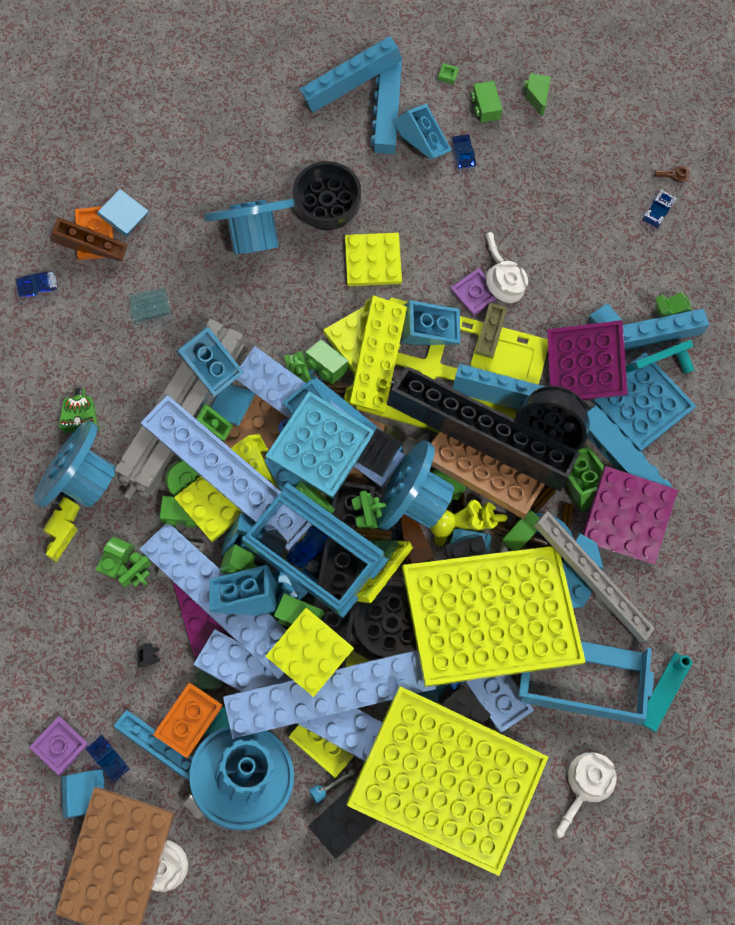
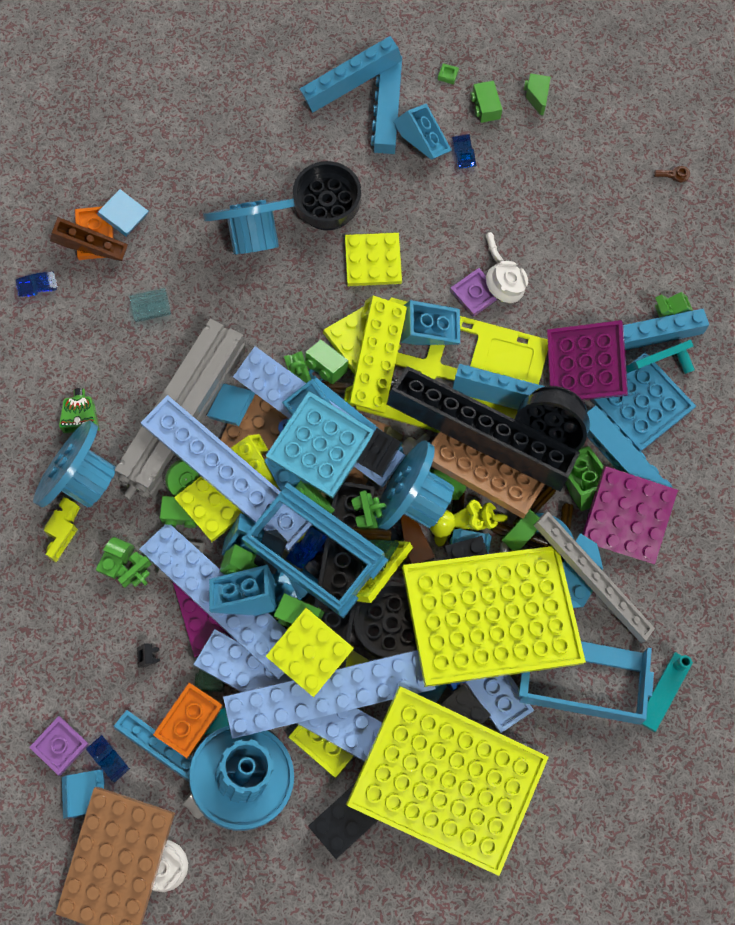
dark azure slope [176,327,244,397] -> none
bright green slope [196,404,233,441] -> none
hinge [309,769,356,804] -> none
olive plate [475,303,507,359] -> none
white piece [555,752,617,839] -> none
dark azure piece [588,303,622,324] -> none
clear blue slope [643,189,677,228] -> none

